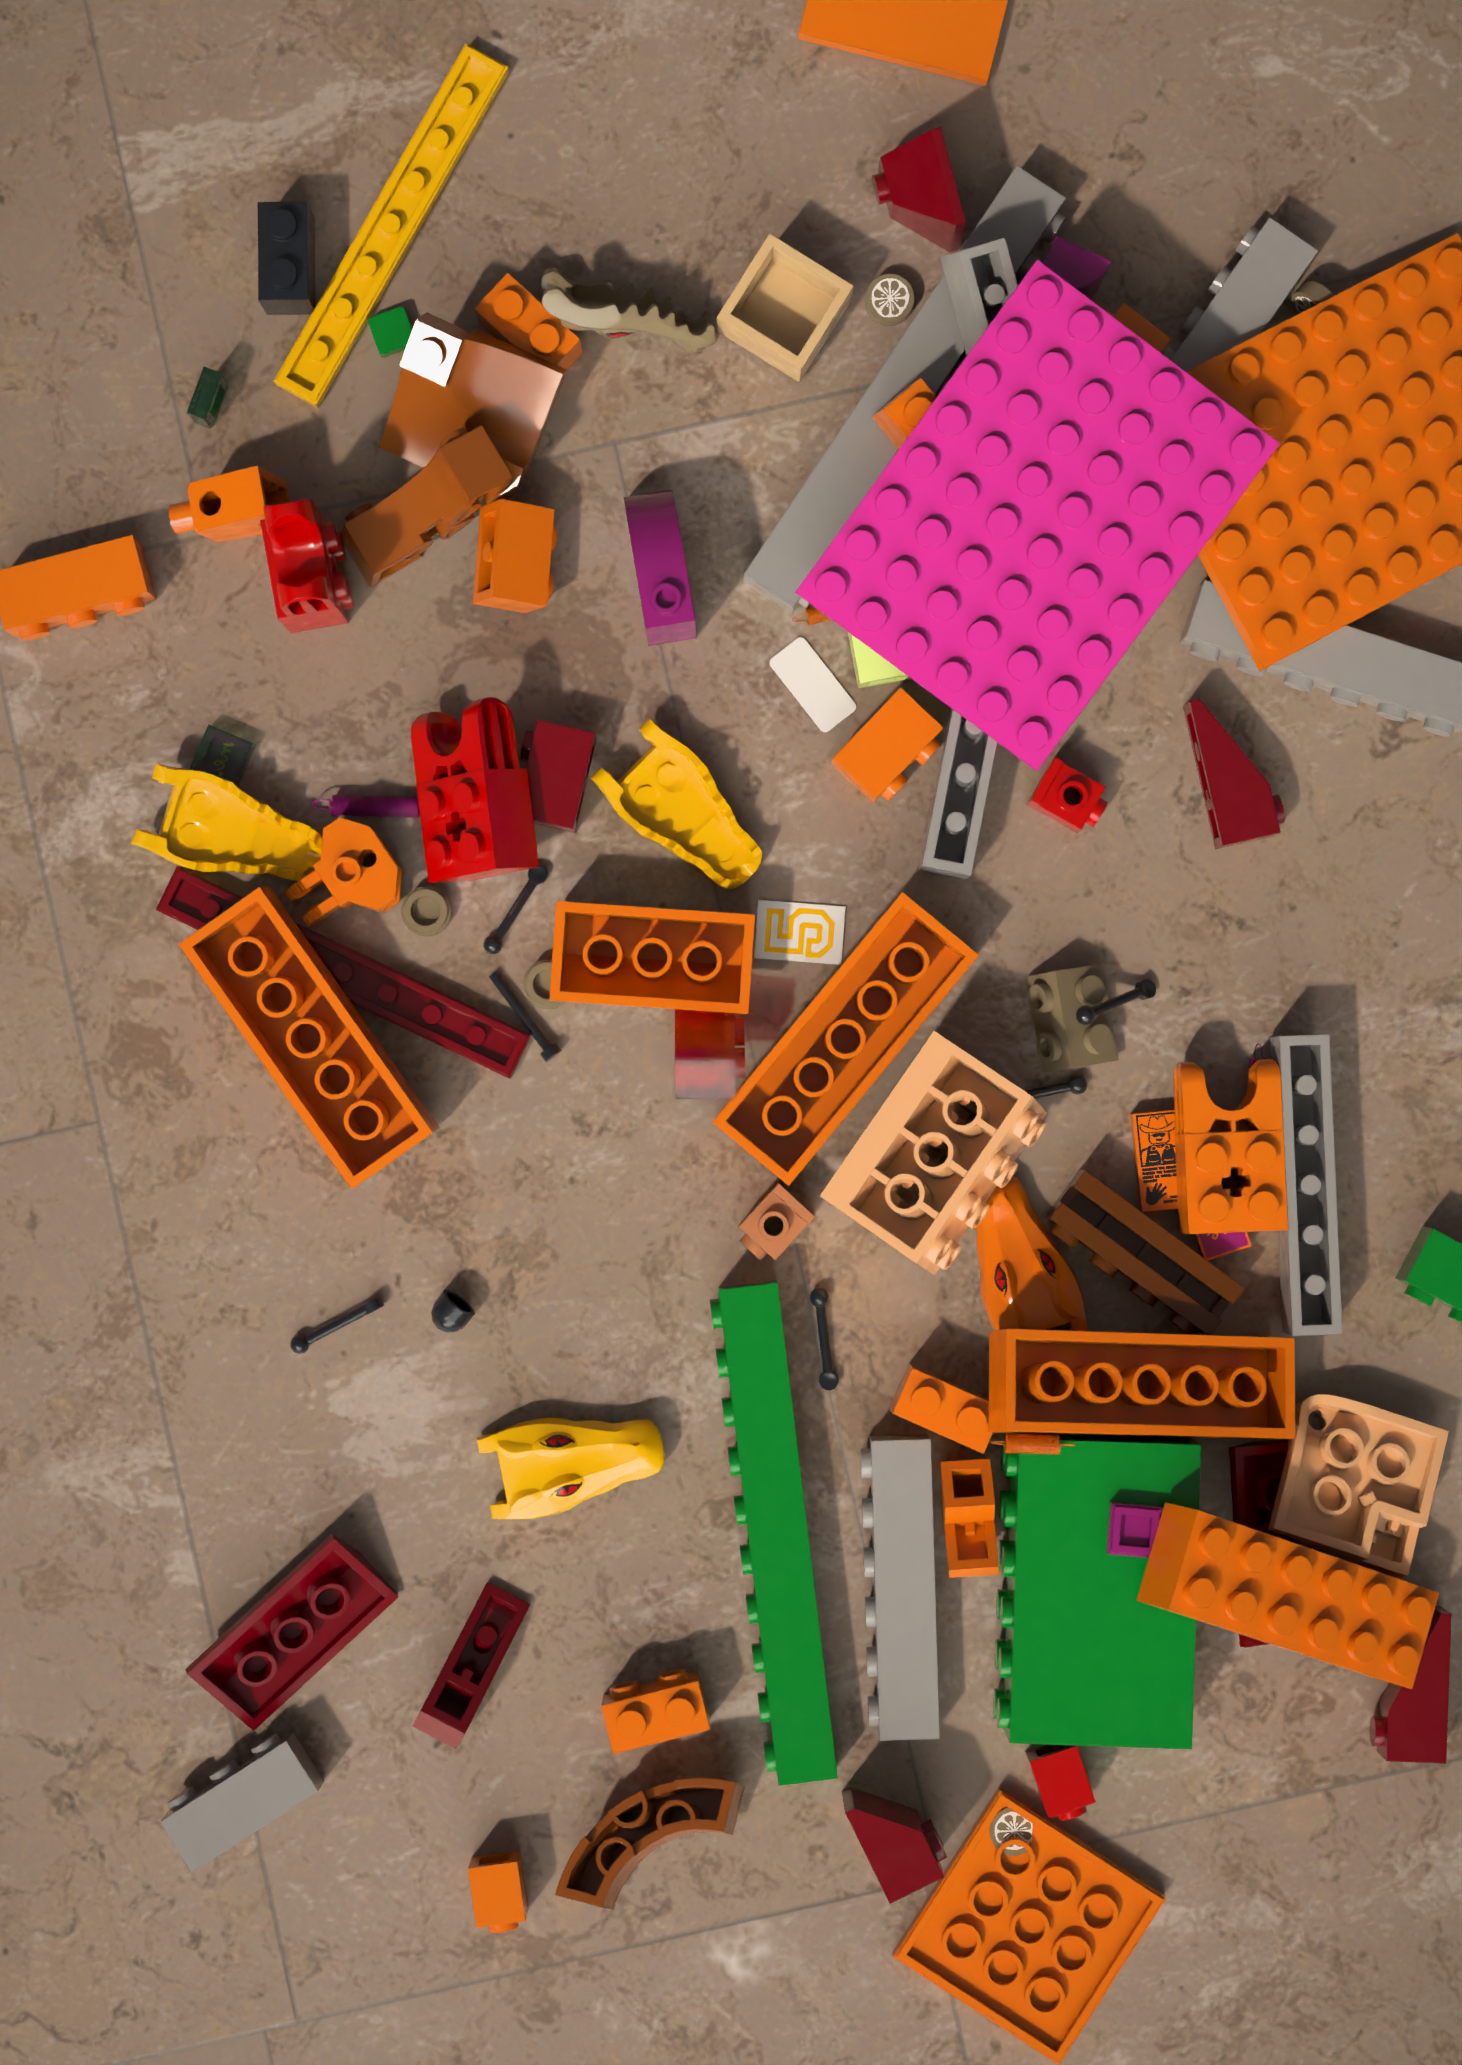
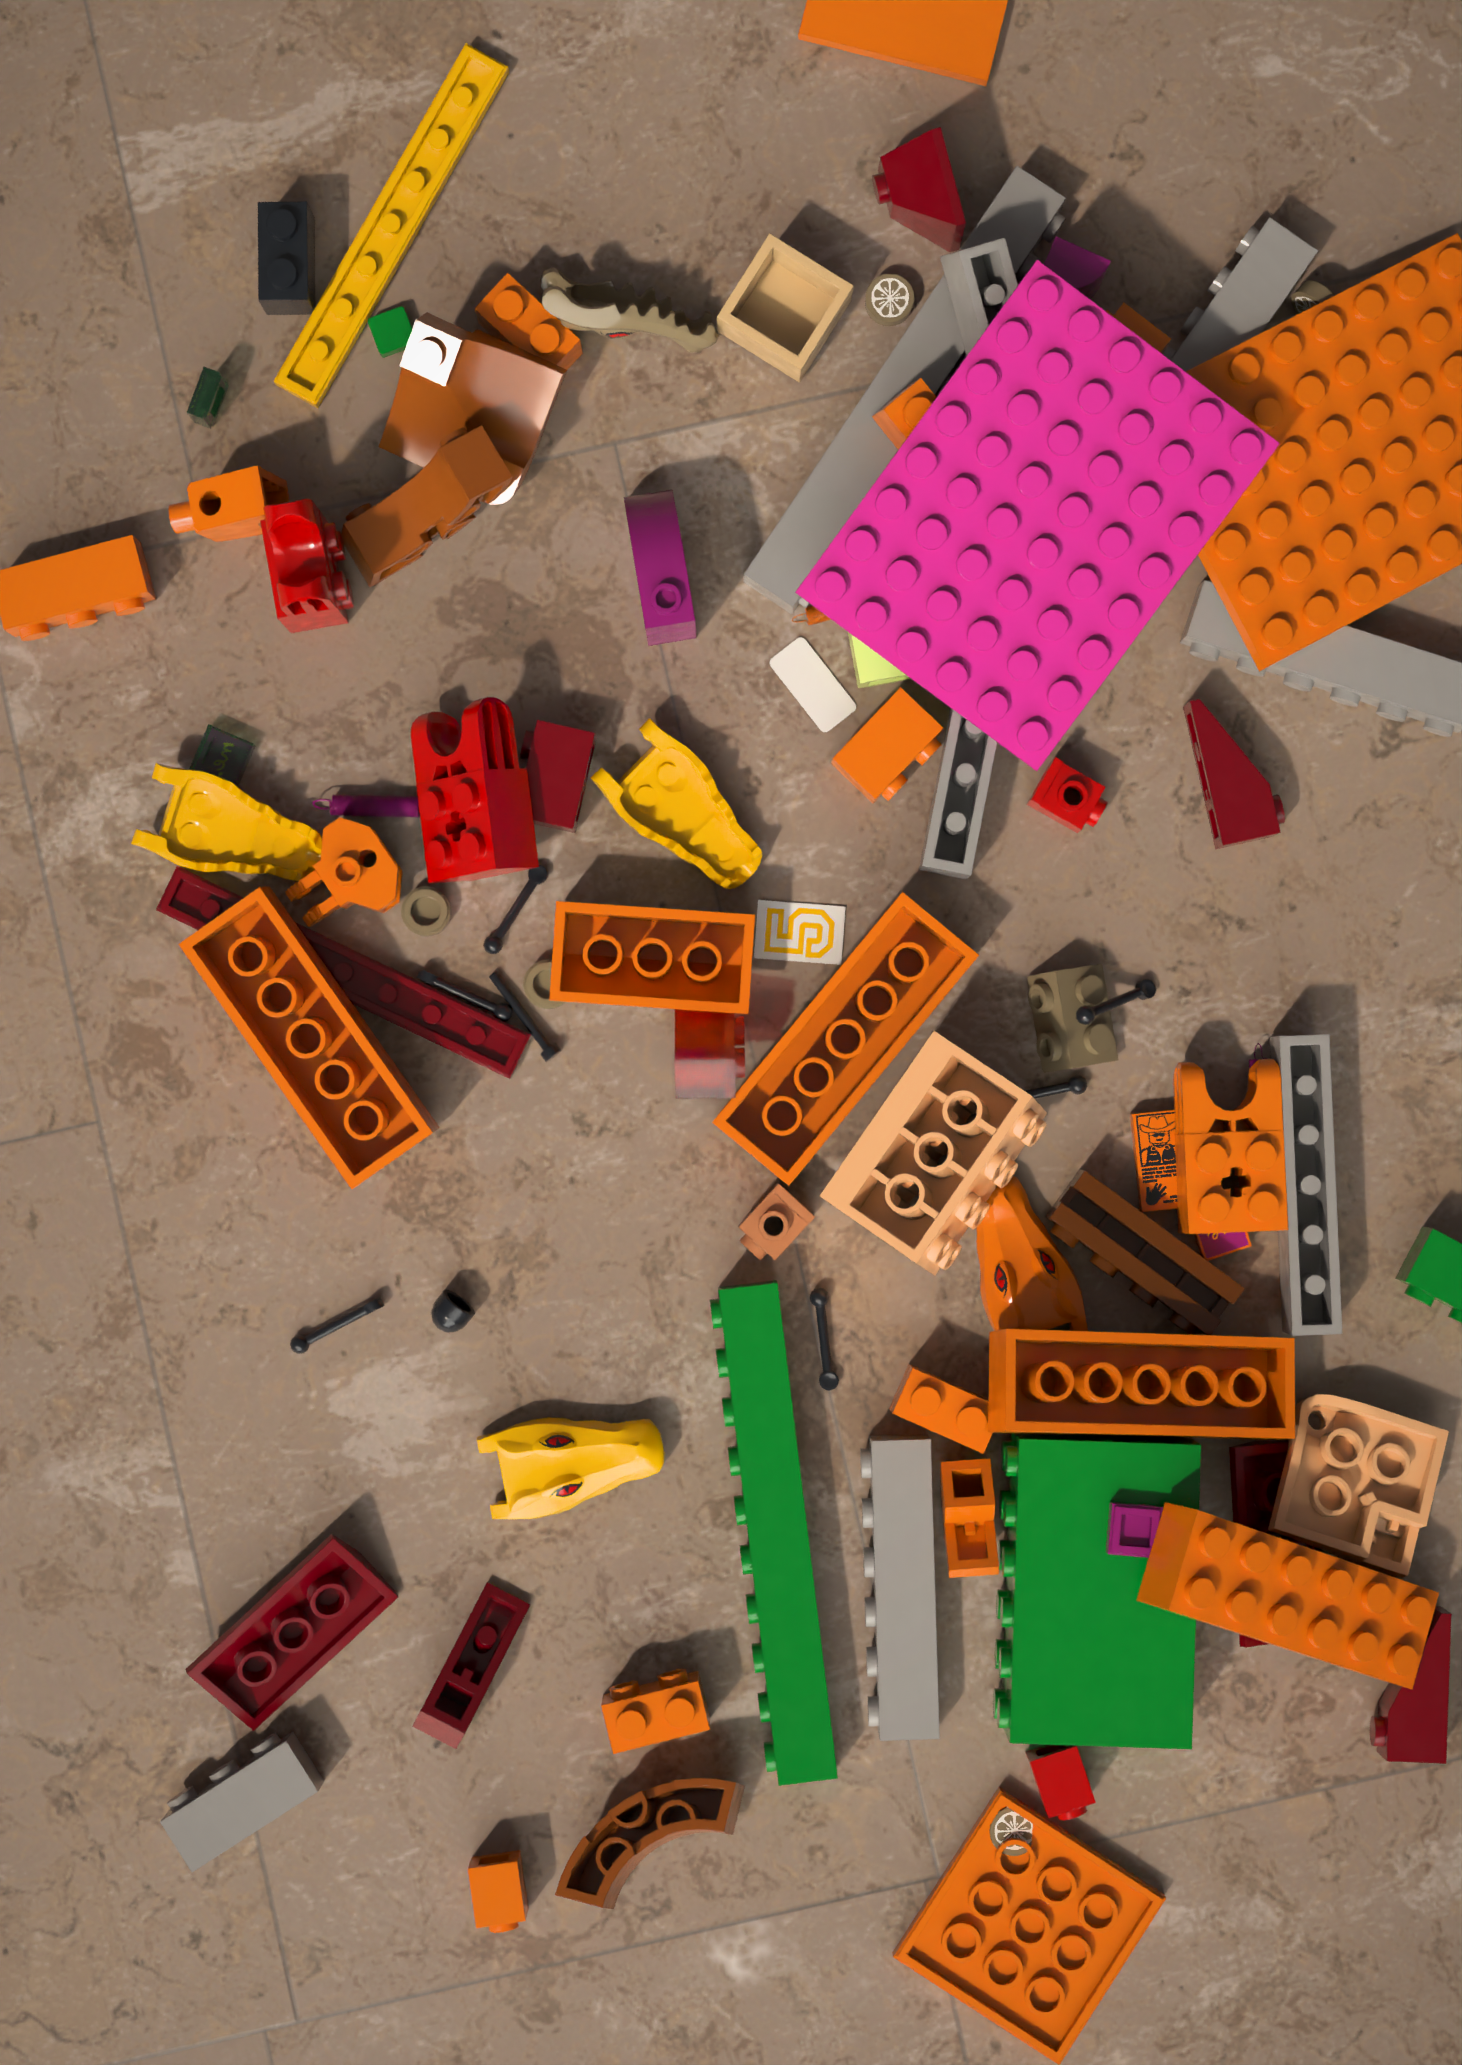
orange brick [473,499,557,613] -> none
dark red slope [842,1787,947,1904] -> none
orange piece [990,1433,1075,1455] -> none
none -> black hinge [416,969,513,1022]

